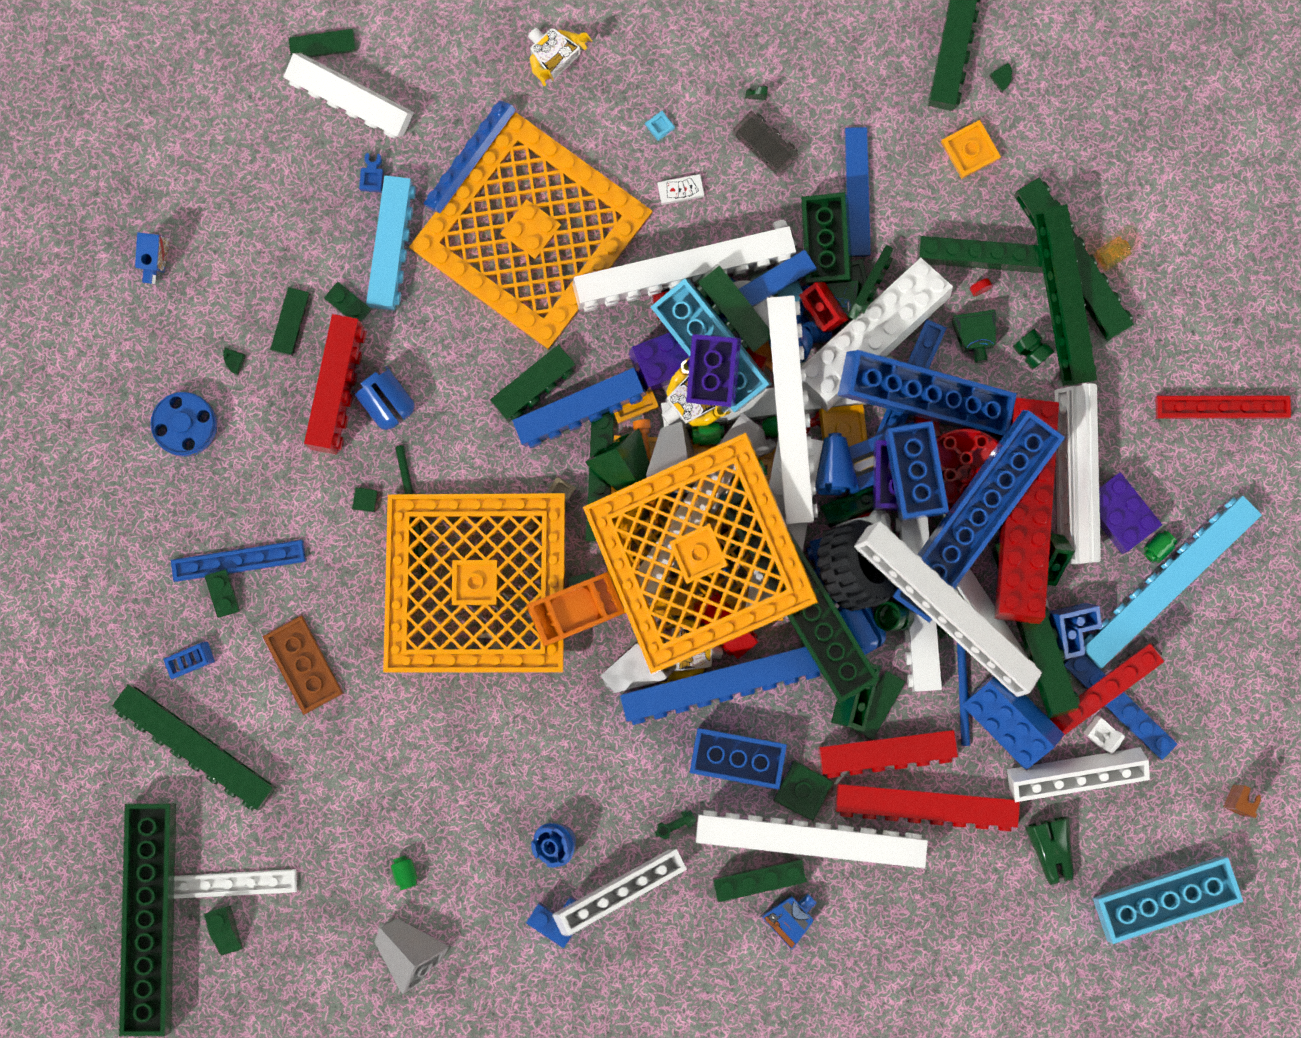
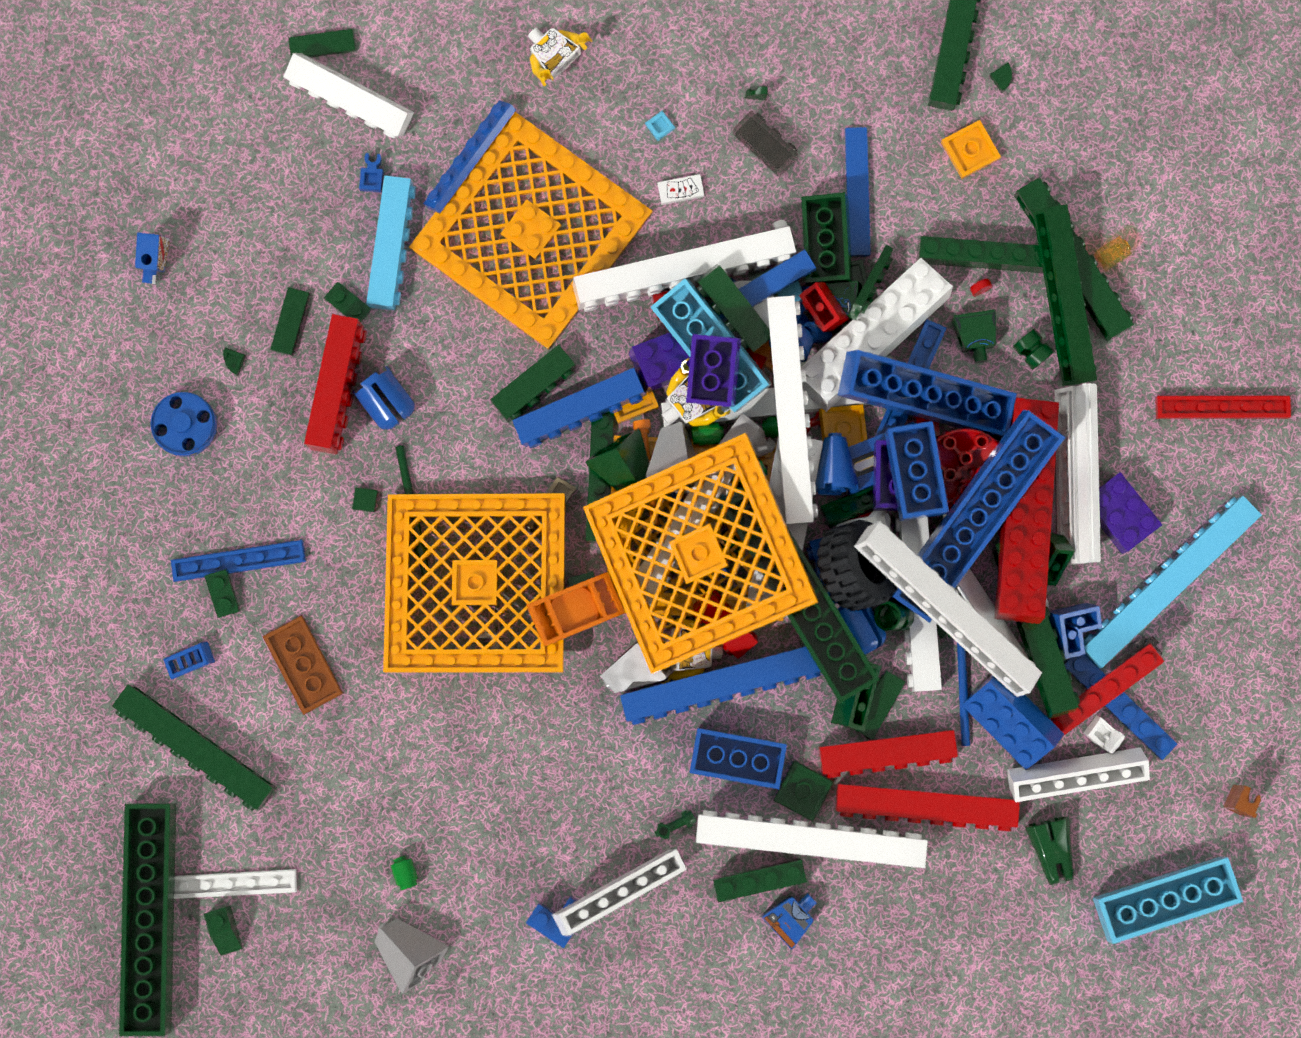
blue cone [531,823,576,868] -> none
green brick [1143,530,1177,563] -> none

